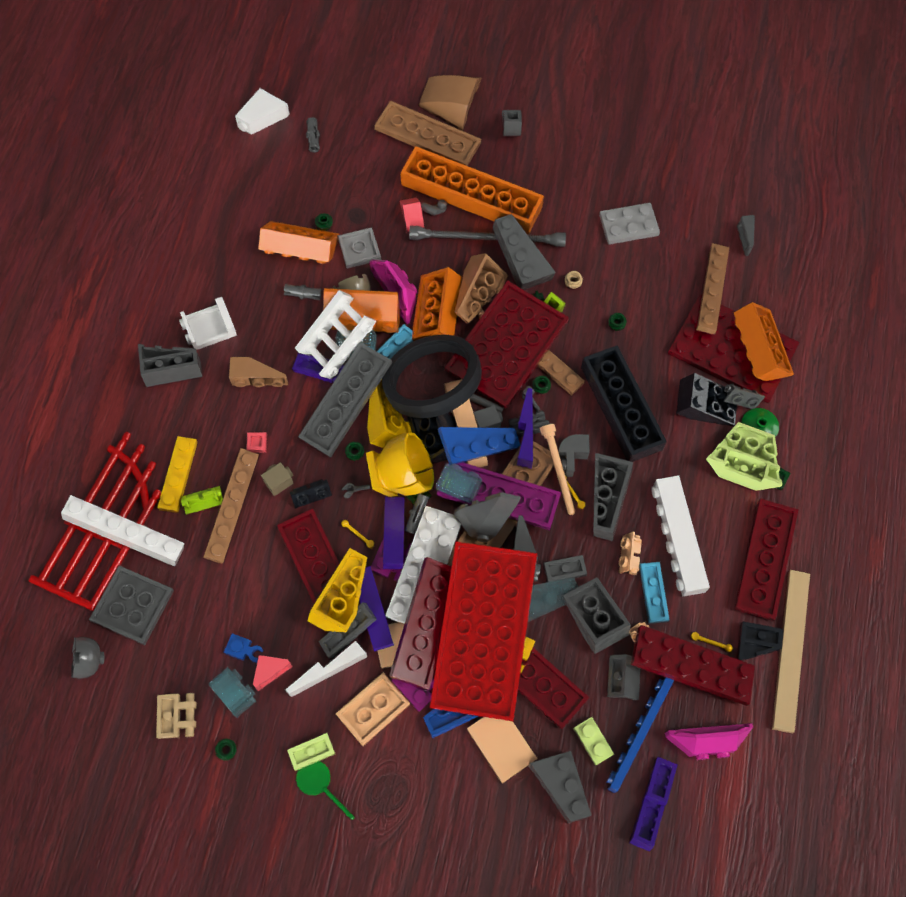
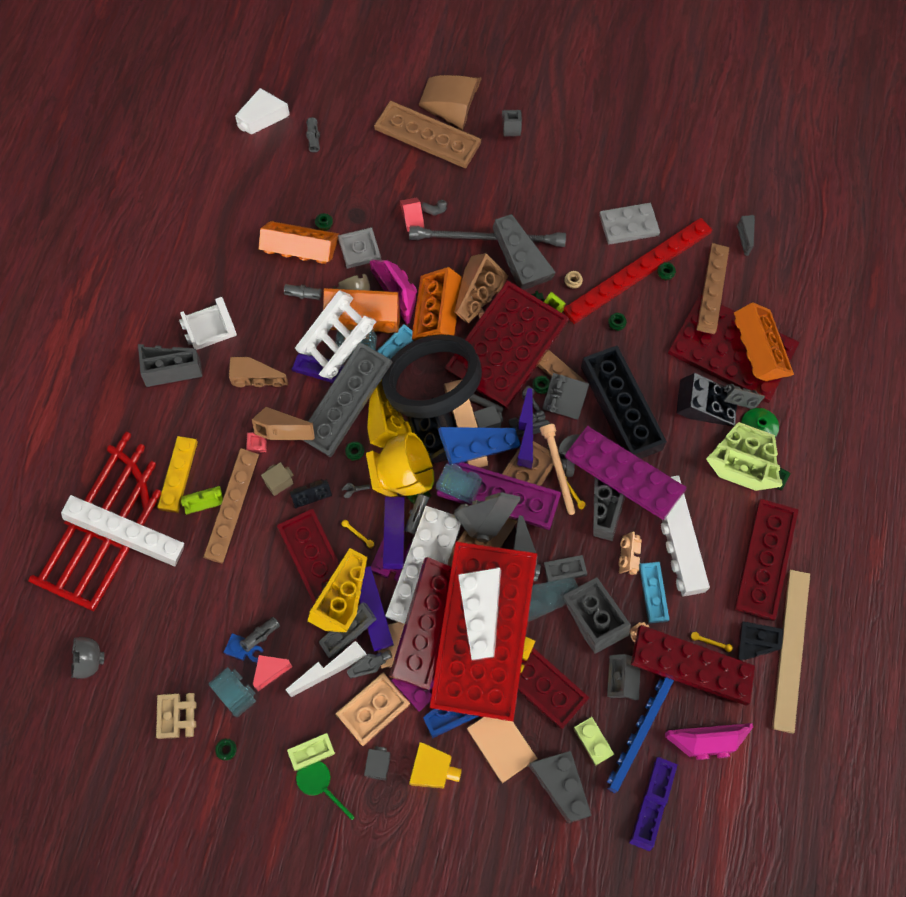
dark grey plate [89,566,174,645] -> none
orange brick [401,146,544,235] -> none
none -> dark grey pin [240,617,280,652]
none -> medium nougat slope [252,407,315,440]
none -> dark grey piece [347,650,393,678]
none -> dark grey brick [364,746,391,781]
none -> yellow torso [410,742,462,788]
none -> white wedge [458,568,501,660]
none -> dark grey hinge [542,373,589,420]
none -> red plate [563,218,712,324]
none -> magenta plate [565,426,687,520]
none -> dark green plate [657,262,676,280]

